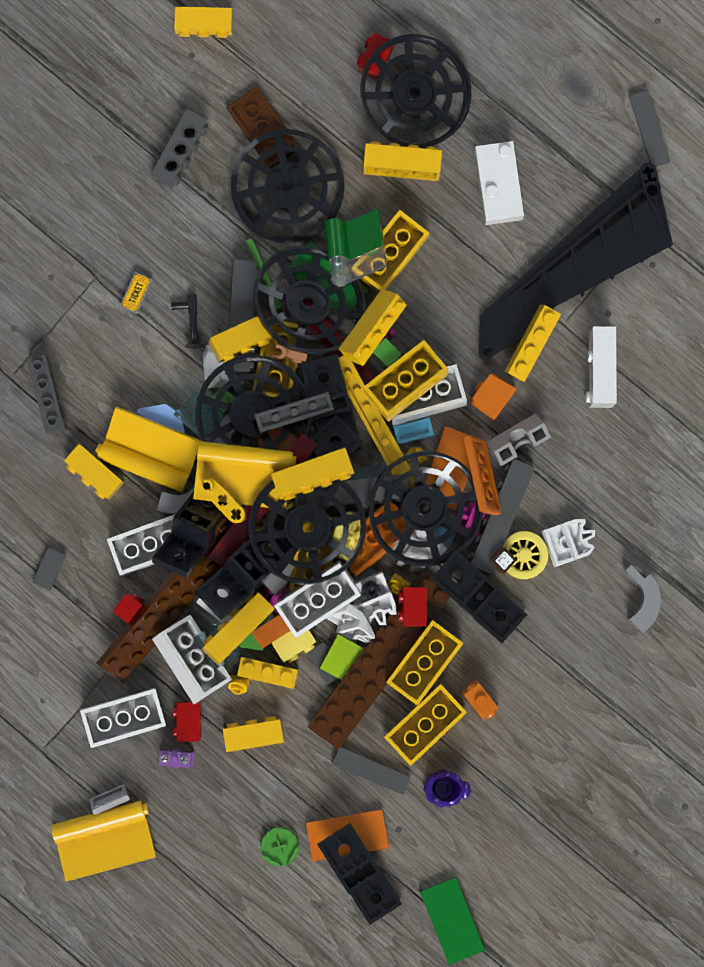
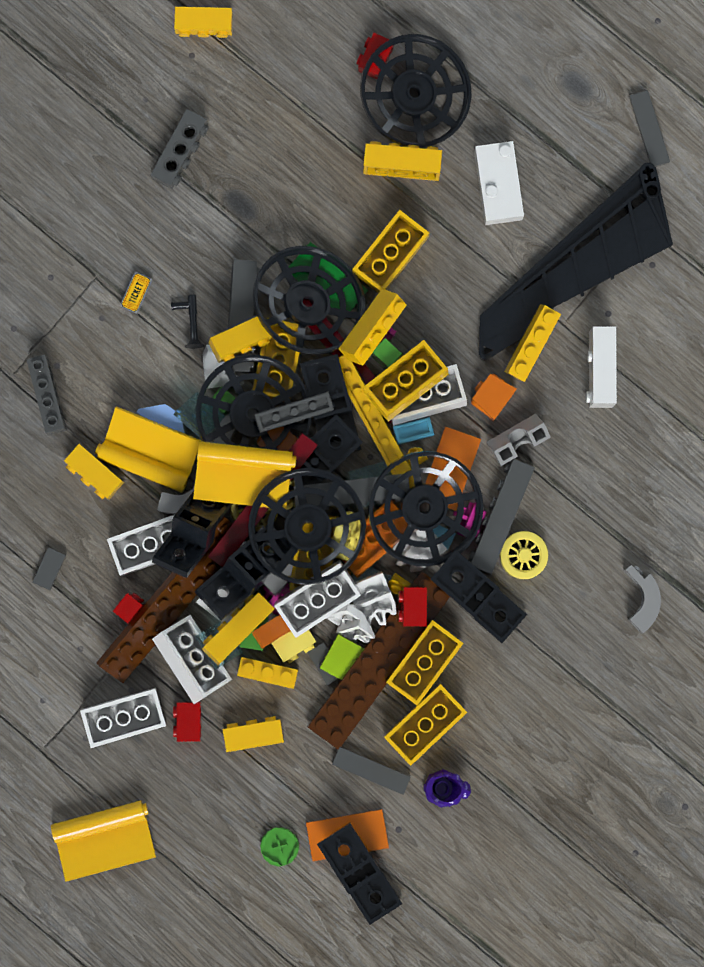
light grey tile [89,784,130,815] -> none
medium lavender piece [159,749,194,768] -> none
yellow beam [200,478,247,523] -> none
reddish brown tile [226,86,299,169] -> none
yellow plate [228,674,250,695] -> none
black dish [231,129,345,244] -> none
bright green bar [246,238,282,310] -> none
yellow brick [271,448,354,500] -> none
nougat plate [273,344,308,363] -> none
green door [325,208,387,287] -> none
black plate [361,580,381,599] -> none
green tile [420,877,485,965] -> none
orange torso [460,680,499,722] -> none
orange tile [463,435,502,516] -> none
tile [489,546,517,574] -> none
white plate [541,519,595,567] -> none

